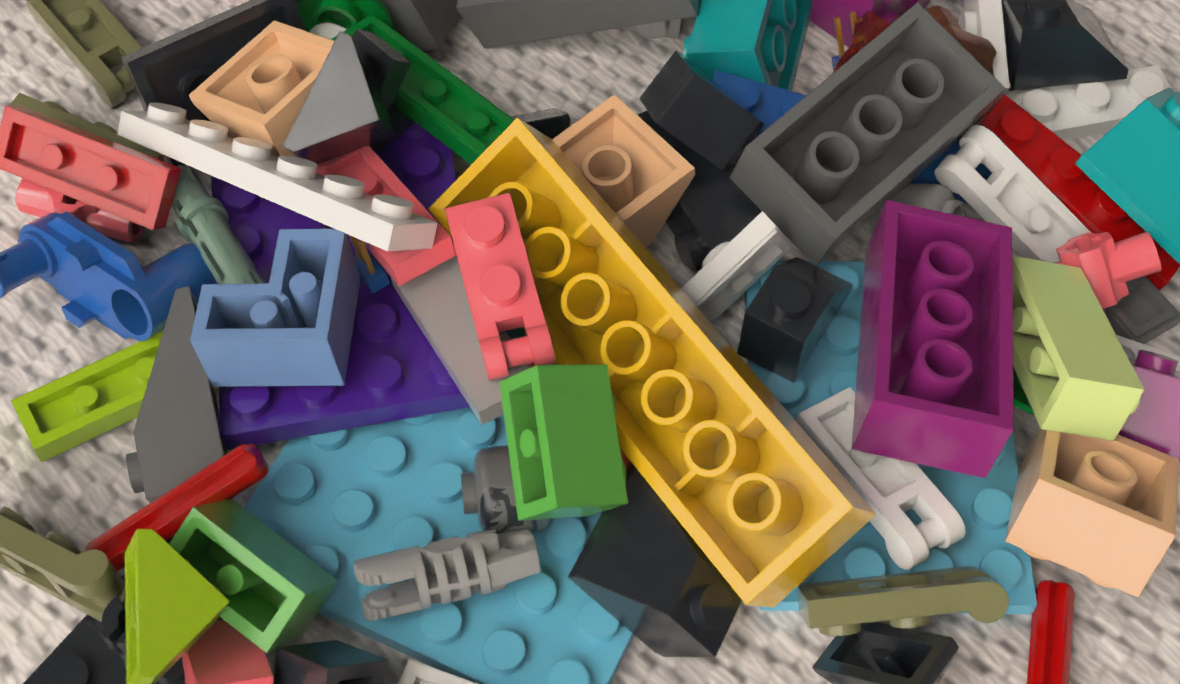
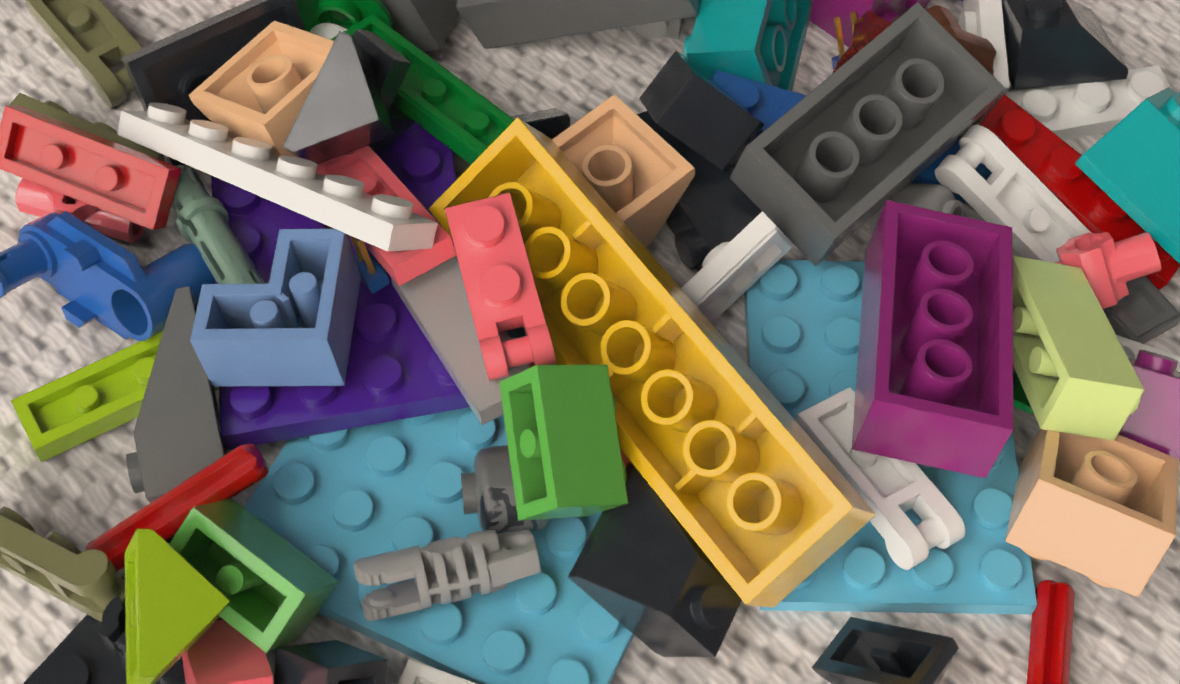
black slope [737,257,853,383] -> none
olive plate [797,566,1009,636] -> none

